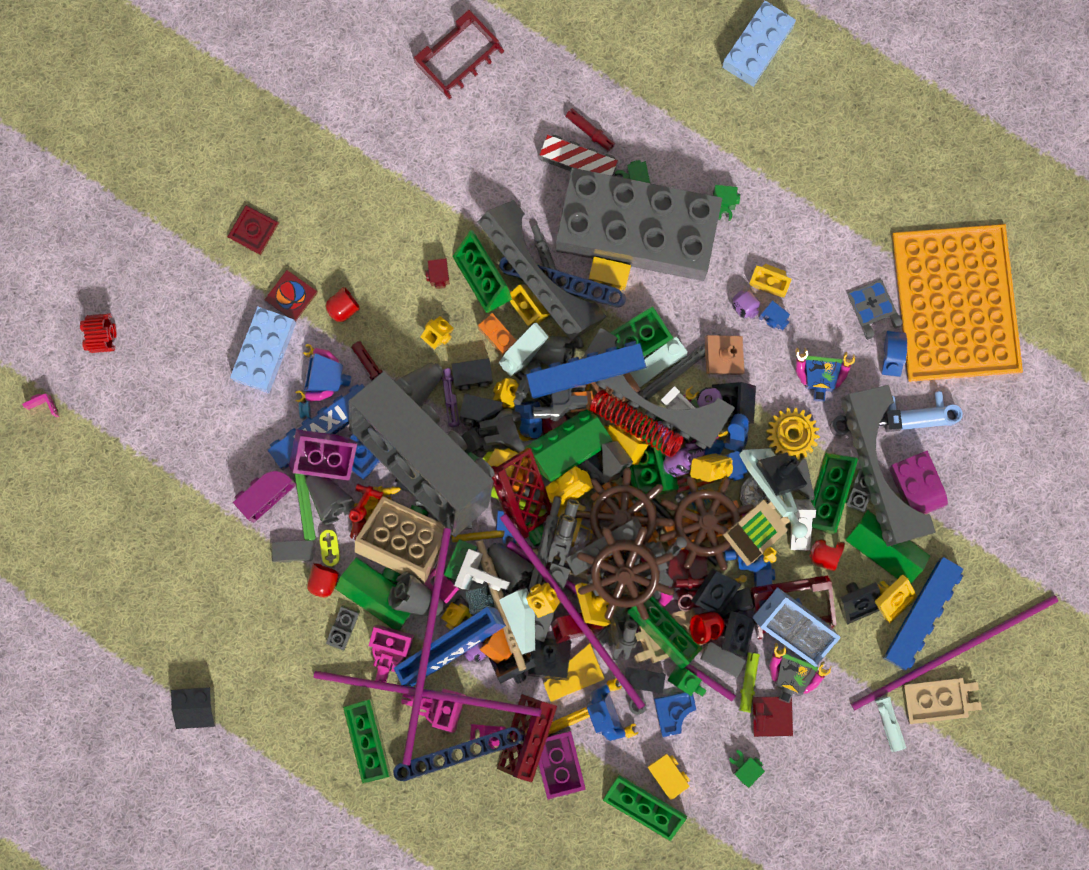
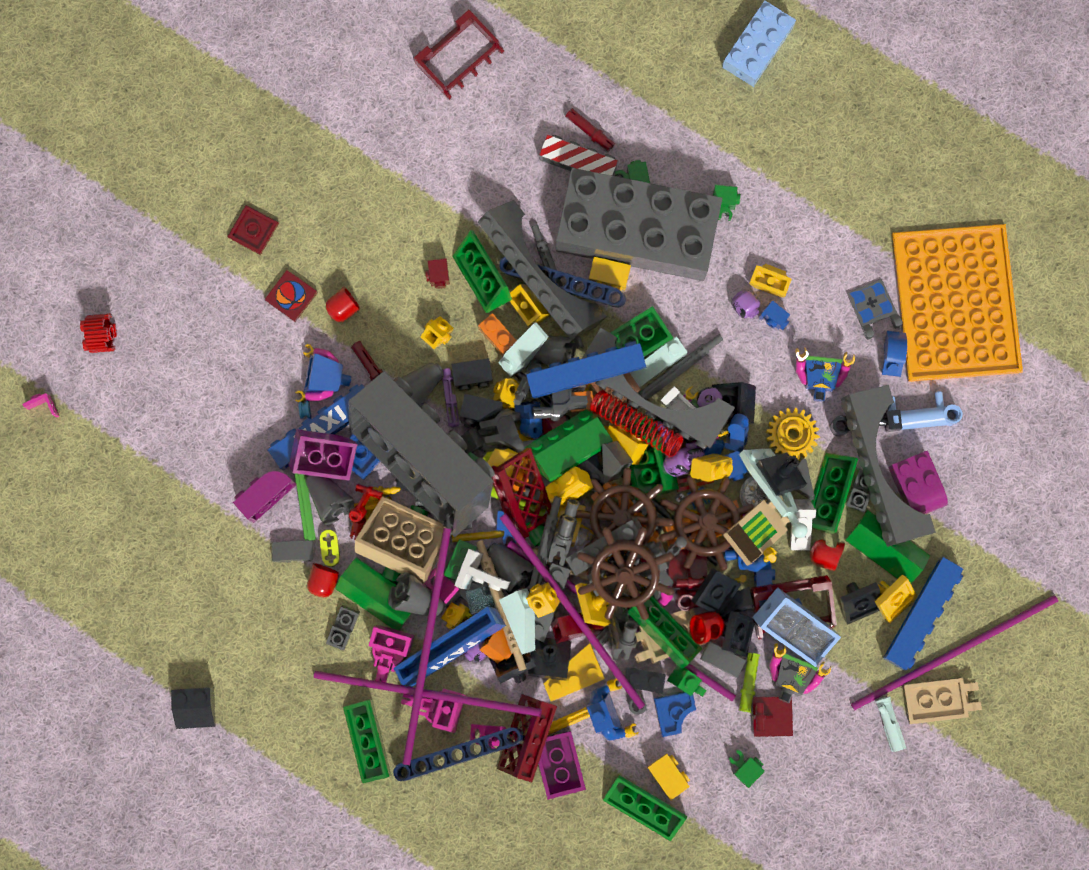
light blue brick [230,307,296,393] -> none
nougat tile [705,335,745,375] -> none

